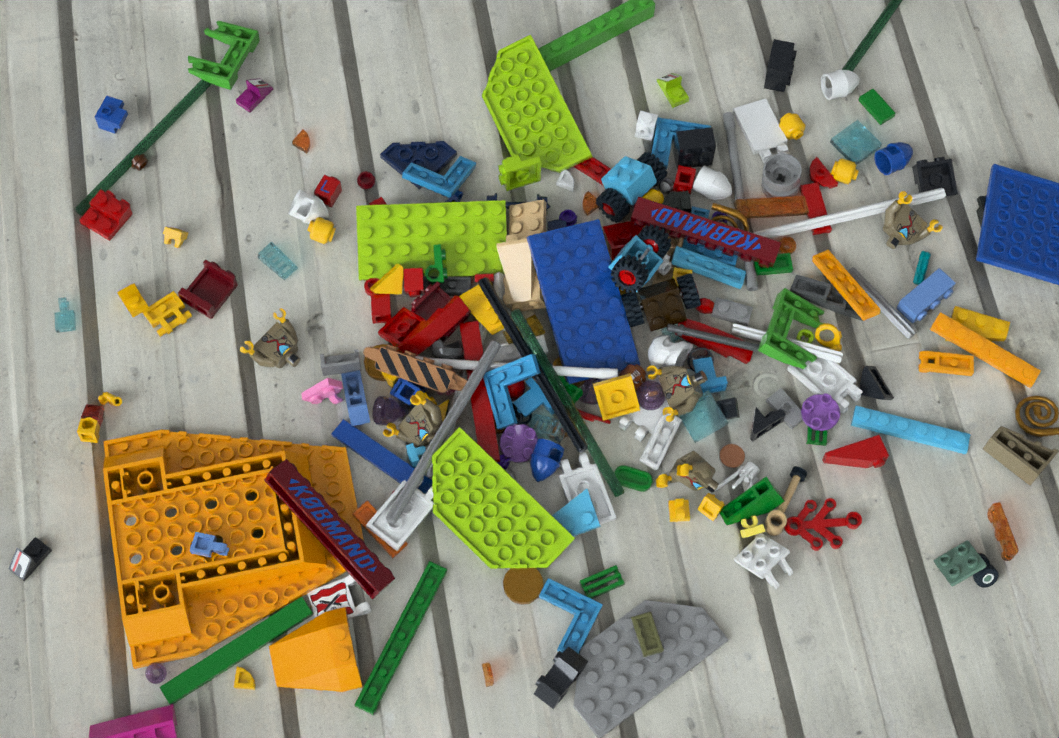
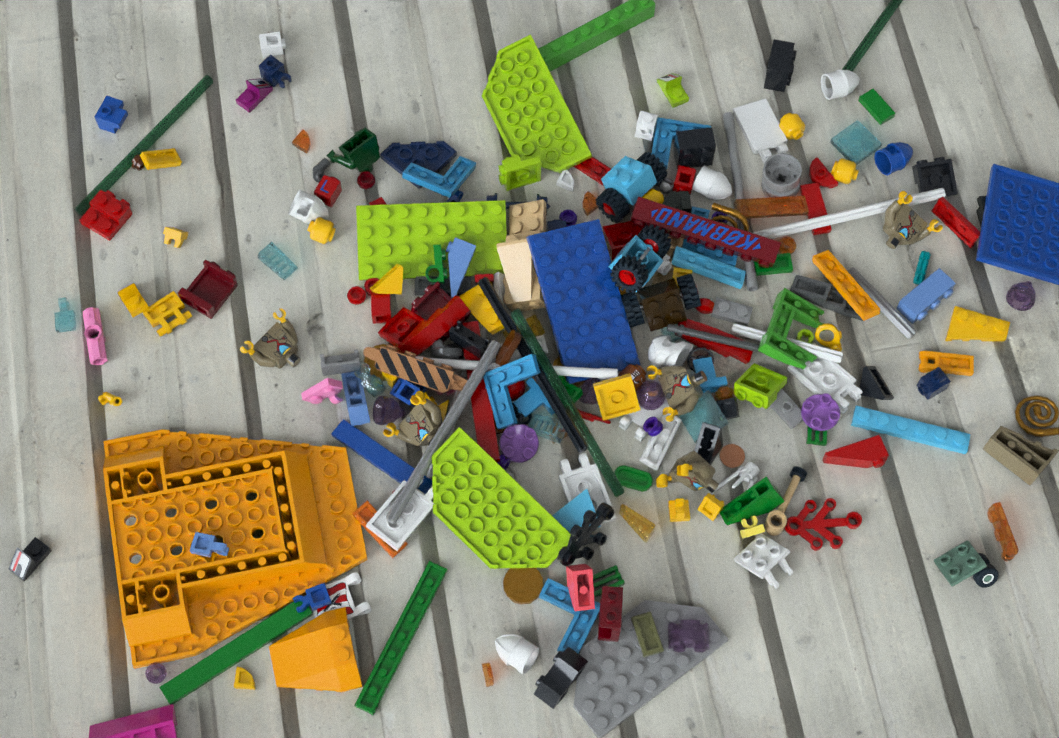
yellow leg [77,404,104,443] -> none
bright green wedge [188,21,260,90] -> none
dark red brick [264,459,395,600] -> none
red brick [404,268,425,297] -> none
medium azure tile [406,443,426,468] -> none
blue helmet [530,439,565,482] -> none
black slope [750,407,786,442] -> none
light orange plate [930,312,1041,388] -> none
none -> bright pink piece [83,307,108,366]
none -> yellow plate [140,148,182,170]
none -> white brick [259,32,286,59]
none -> dark blue brick [259,55,292,88]
none -> blue plate [293,583,332,613]
none -> dark grey arm [312,158,330,183]
none -> dark green torso [326,127,380,172]
none -> red plate [347,286,366,305]
none -> clear light blue plate [354,363,386,397]
none -> medium blue slope [446,237,476,298]
none -> black hinge [449,320,491,359]
none -> reddish brown tile [495,330,521,366]
none -> white helmet [495,634,539,674]
none -> black plant [558,502,614,566]
none -> coral slope [566,564,595,611]
none -> dark red panel [598,586,623,642]
none -> clear yellow slope [619,504,656,543]
none -> dark purple bush [643,417,663,436]
none -> clear purple cylinder [668,619,709,652]
none -> black slope [694,422,723,465]
none -> clear orange plate [714,386,734,401]
none -> lime plate [733,363,788,409]
none -> dark blue brick [917,367,951,400]
none -> red tile [931,197,980,248]
none -> clear purple helmet [1006,281,1036,311]

